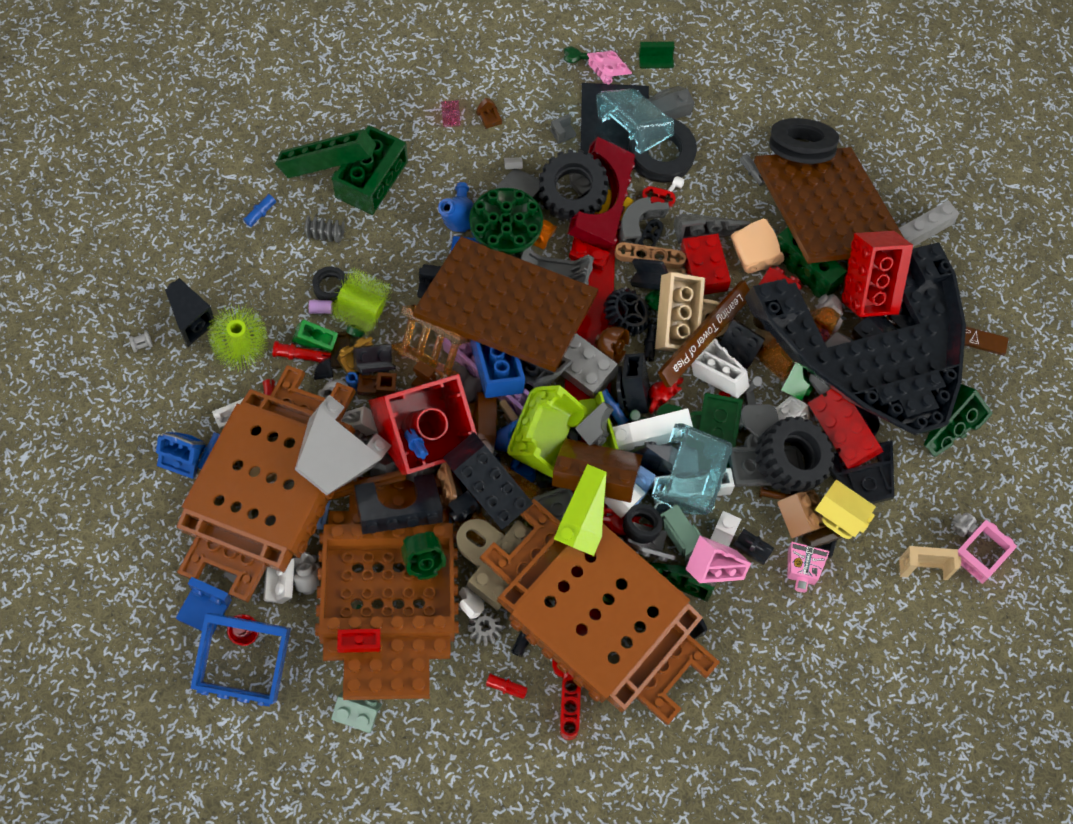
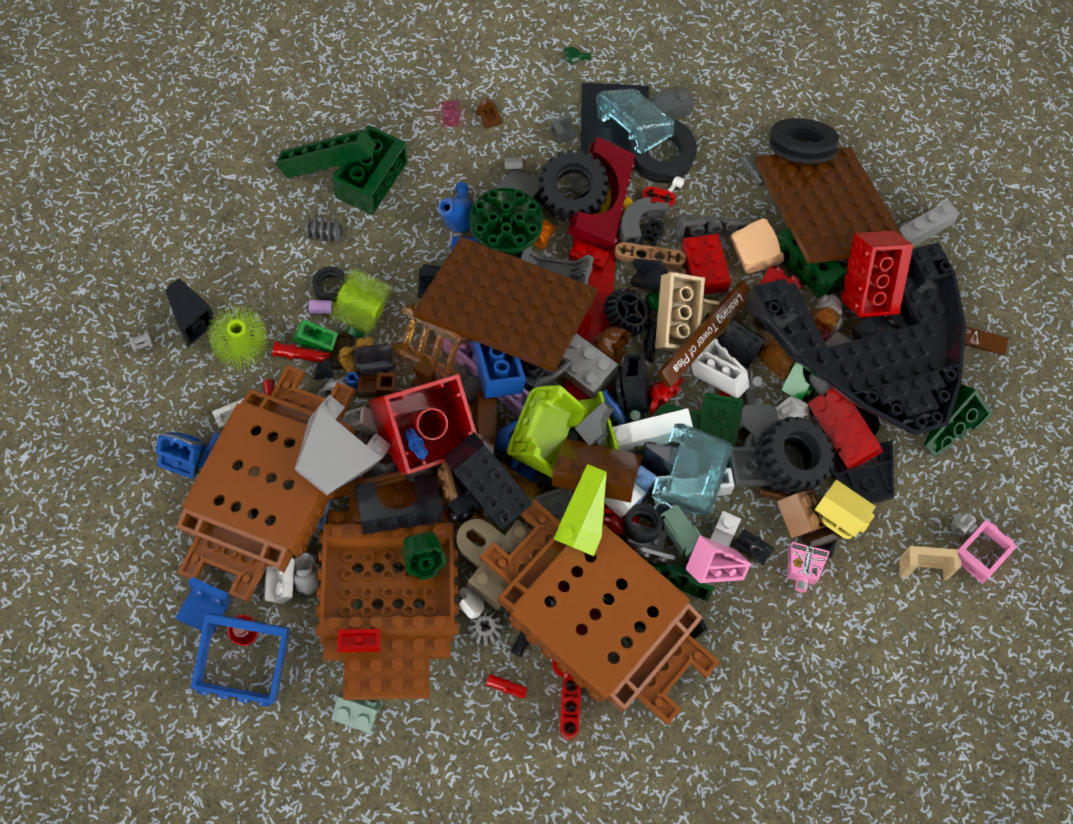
blue pin [243,194,276,227] -> none
tan tile [499,399,519,424] -> none
bright pink hinge [587,51,632,84] -> none
dark green panel [639,41,675,69] -> none

